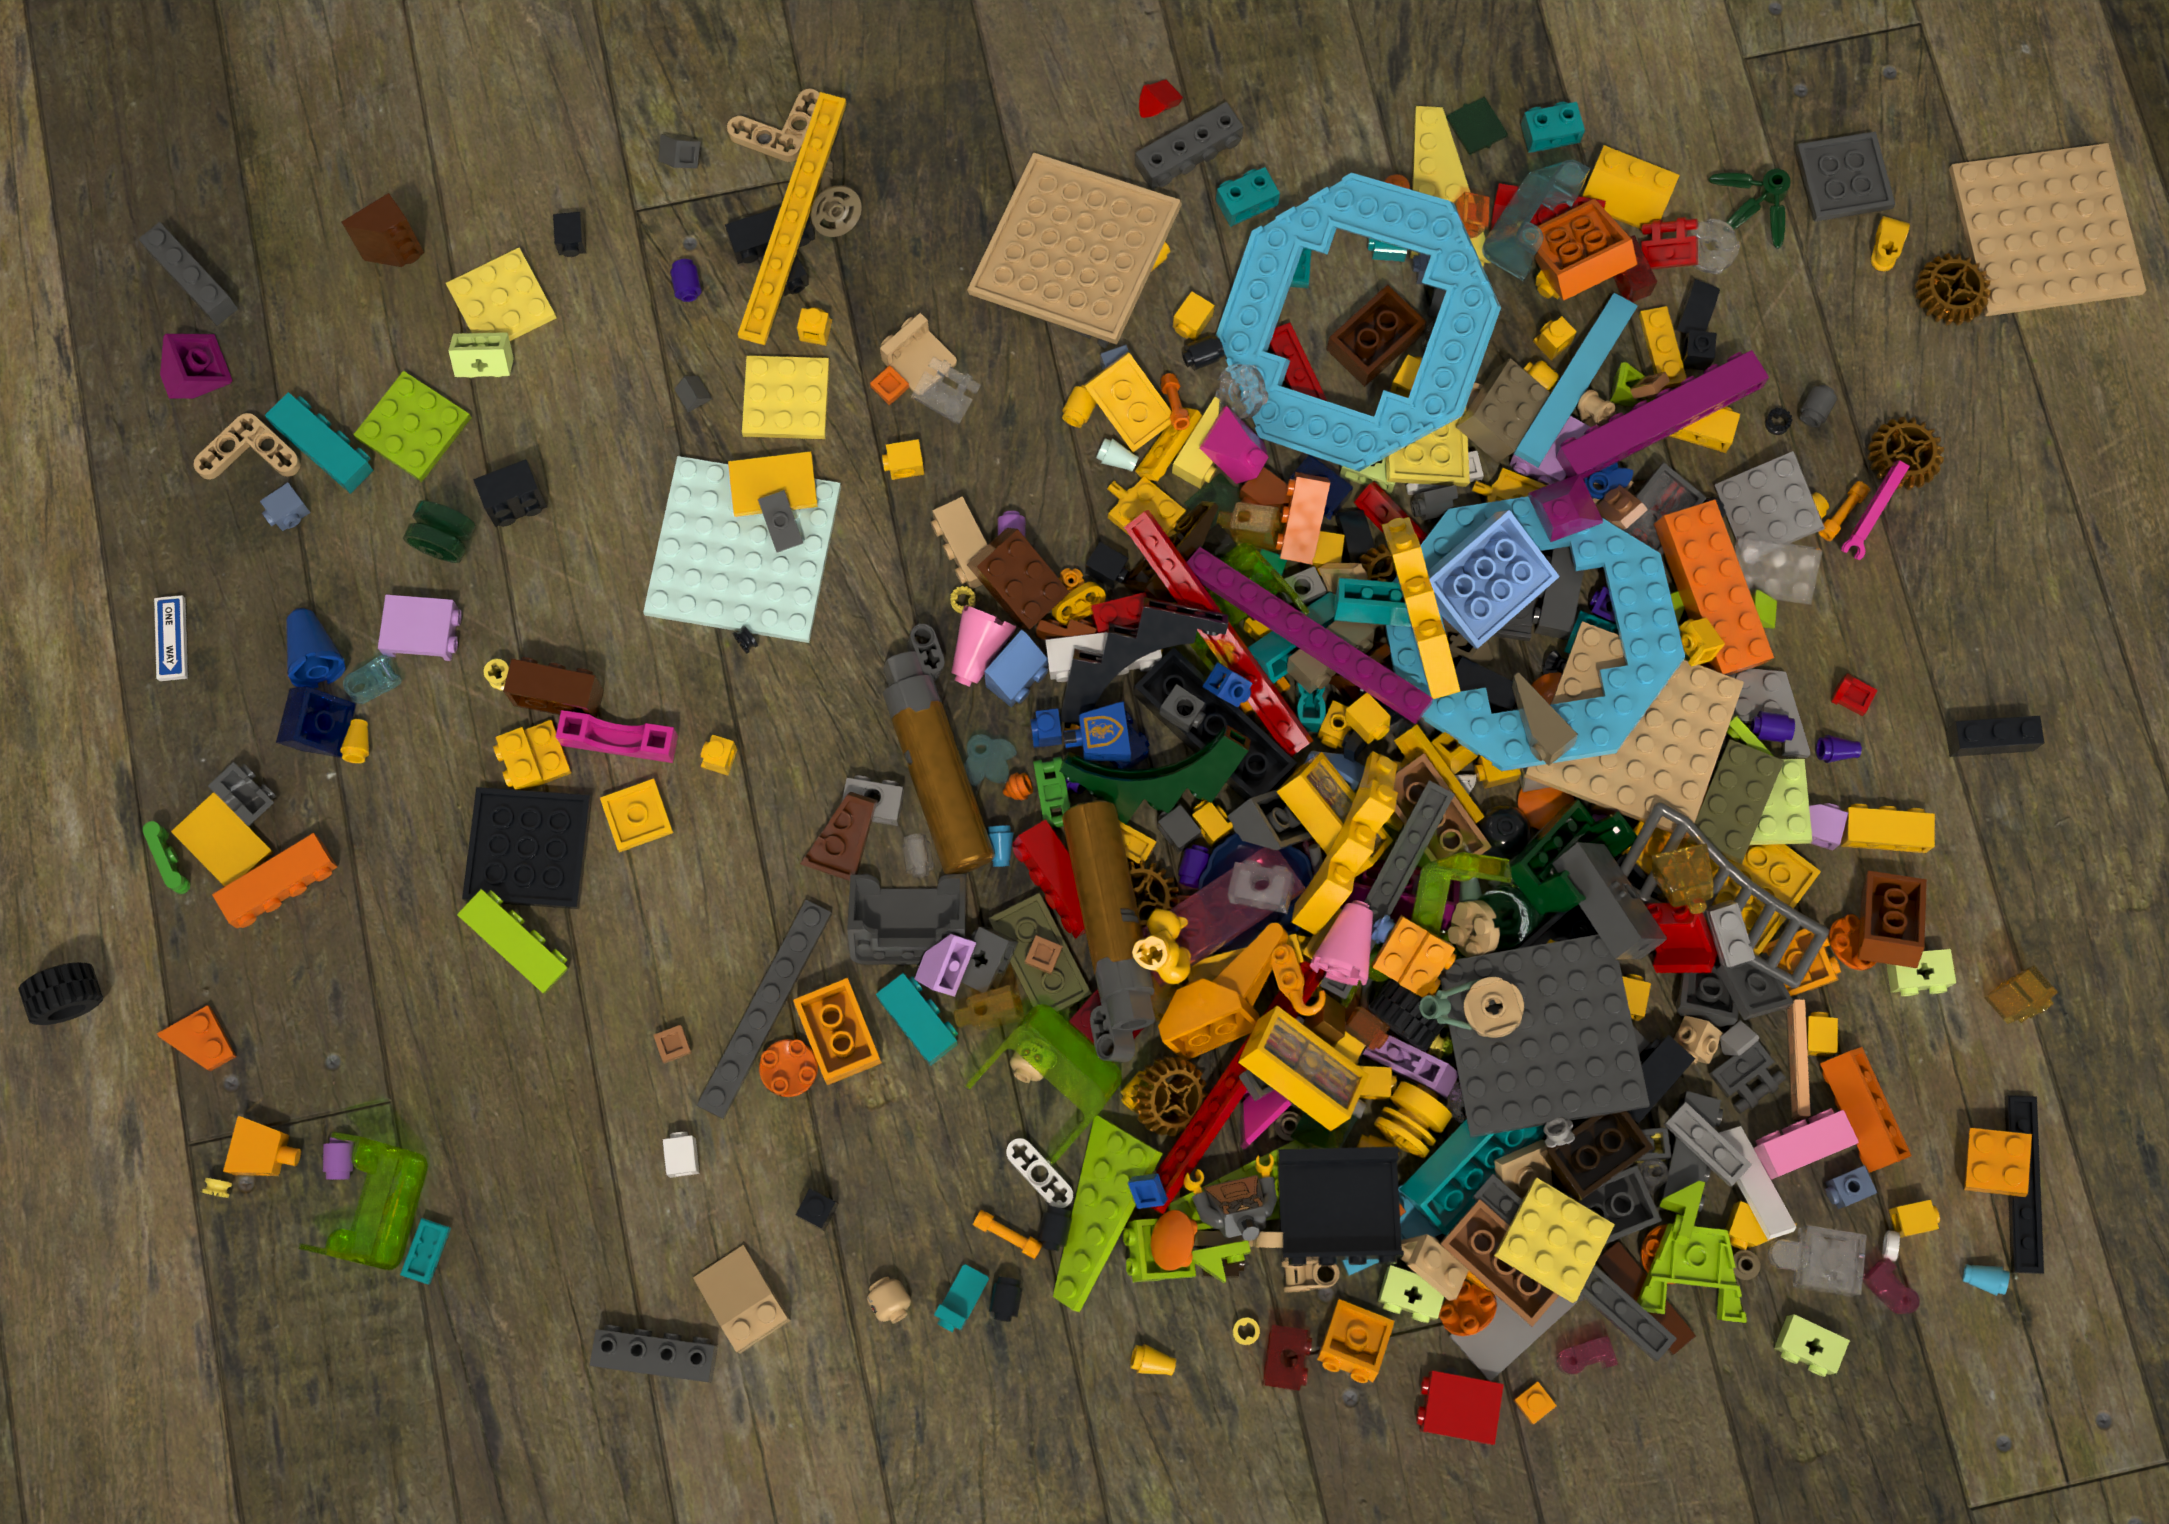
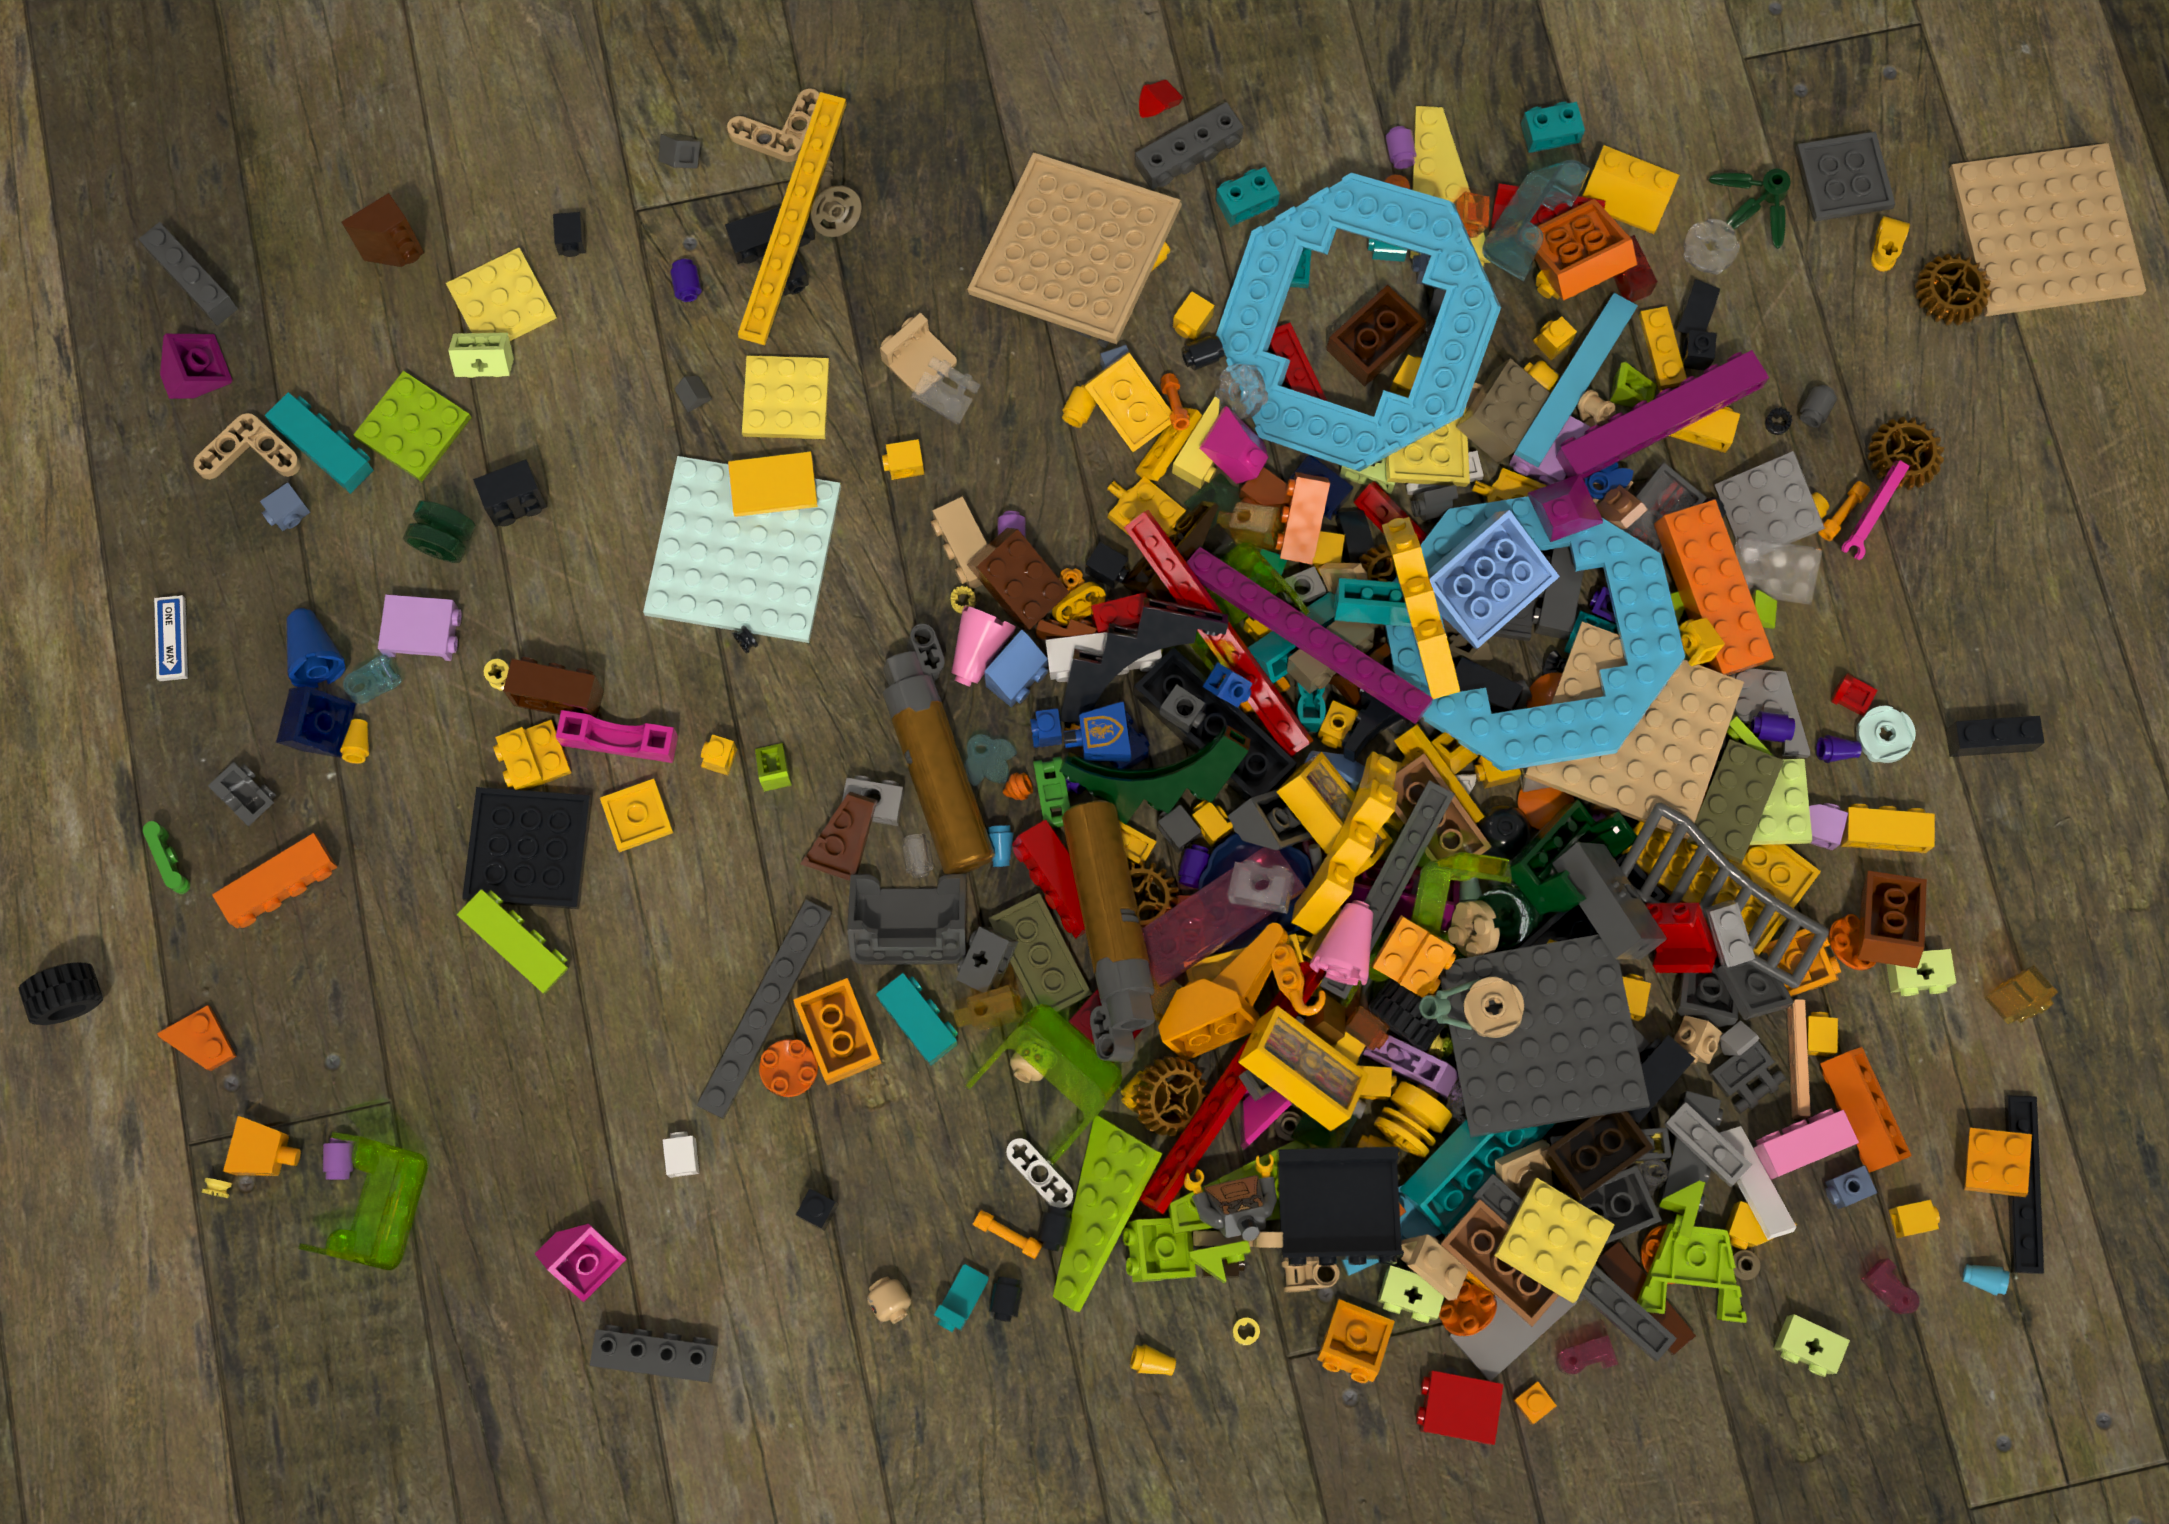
yellow tile [171,792,274,887] -> none
teal plate [400,1218,451,1285] -> none
medium nougat plate [653,1025,692,1064] -> none
tan slope [693,1245,791,1354] -> none
dark grey plate [758,490,804,553] -> none
yellow brick [797,307,832,346] -> none
orange plate [870,365,909,406] -> none
lavender slope [914,934,976,997] -> none
medium nougat plate [1025,935,1063,975] -> none
light aqua cone [1096,438,1139,472] -> none
blue plate [1128,1173,1168,1209] -> none
yellow animal [1132,909,1191,984] -> none
orange dish [1151,1210,1198,1271] -> none
clear red brick [1262,1325,1312,1392] -> none
yellow brick [1345,693,1391,744] -> none
medium blue plate [1371,915,1395,944] -> none
clear green piece [1446,97,1508,155] -> none
dark tan slope [1512,672,1578,766] -> none
light grey plate [1543,1117,1575,1148] -> none
medium nougat plate [1630,372,1670,399] -> none
red plate [1641,217,1698,270] -> none
clear yellow torso [1652,843,1713,914] -> none
clear brick [1768,1225,1867,1297] -> none
white tile [1882,1230,1900,1261] -> none
none -> dark pink slope [535,1224,626,1302]
none -> lime slope [755,743,792,792]
none -> medium lavender brick [1385,126,1416,169]
none -> light aqua plate [1856,706,1916,763]

